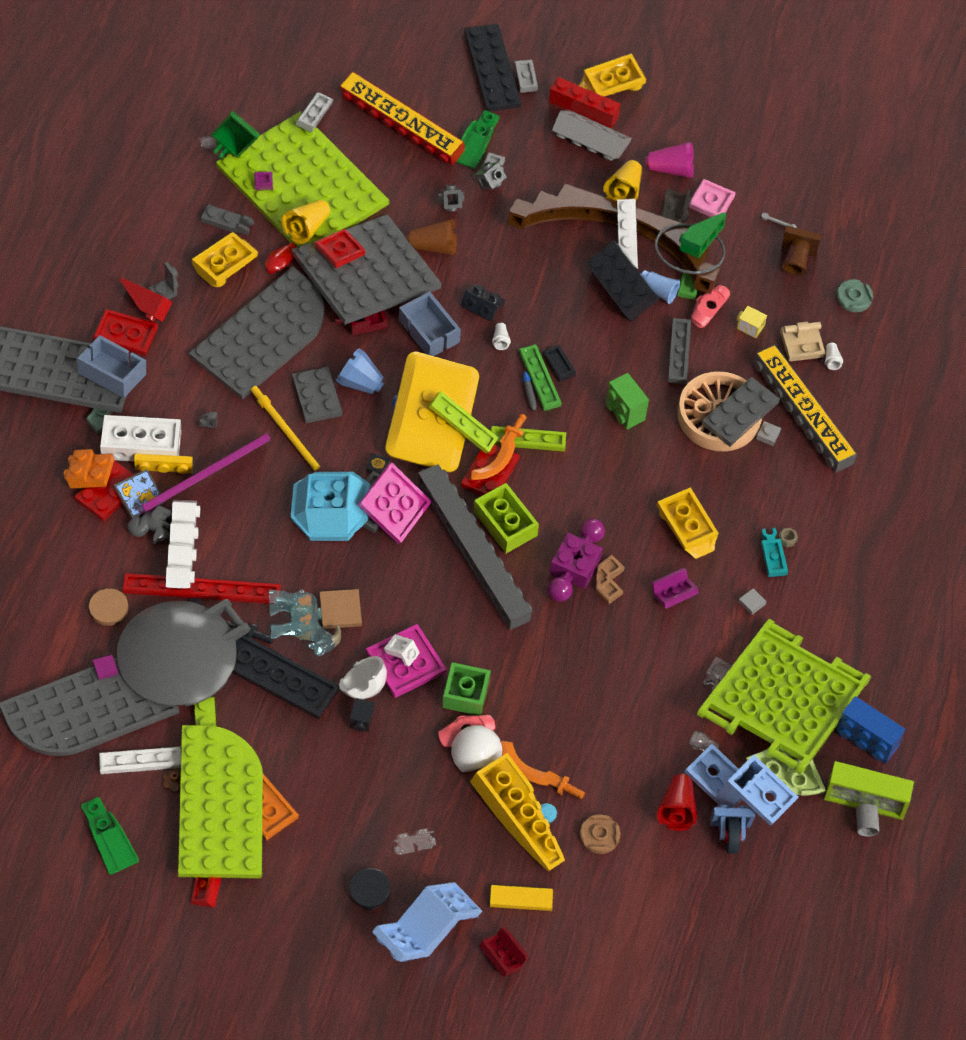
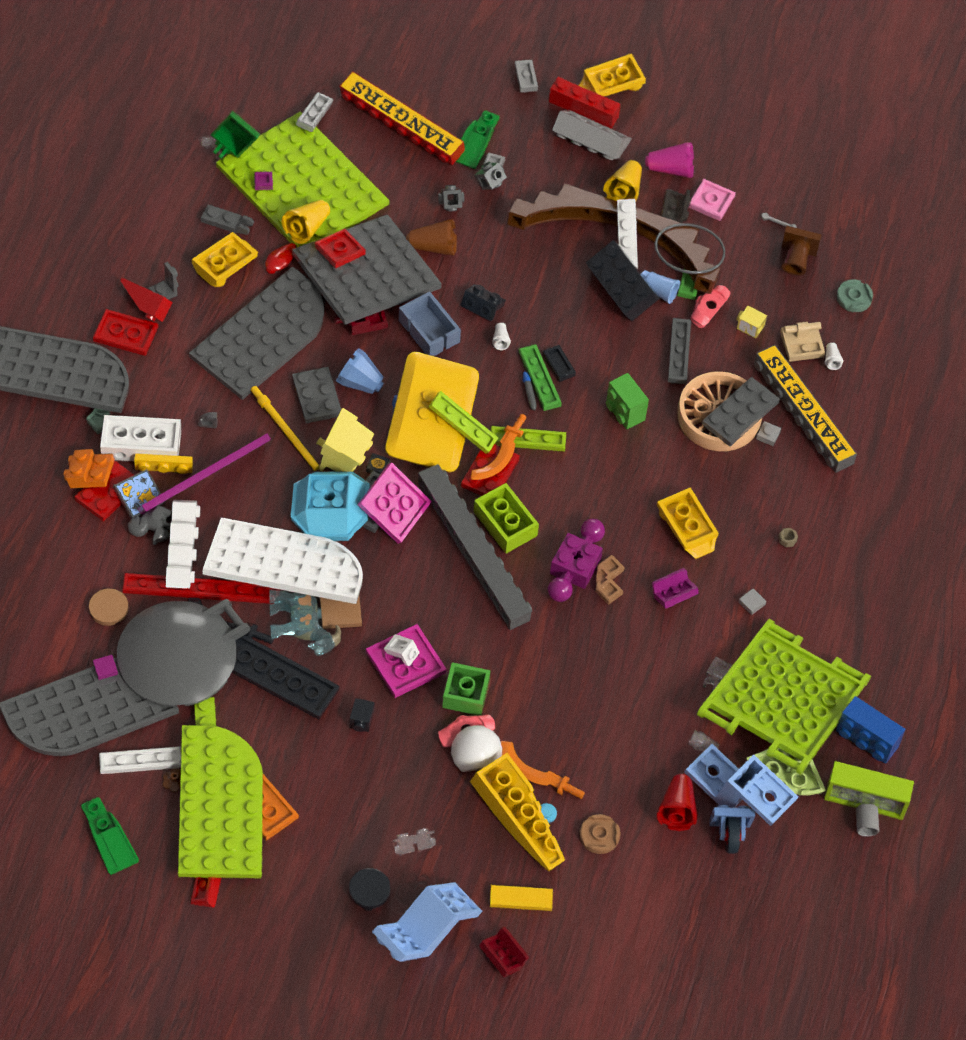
sand blue piece [77,335,146,398] -> none
white cylinder [339,656,387,699] -> none
black plate [464,24,521,112] -> none
green slope [679,212,726,259] -> none
teal plate [761,528,788,577] -> none
none -> white plate [203,518,363,604]
none -> light yellow piece [316,408,374,472]

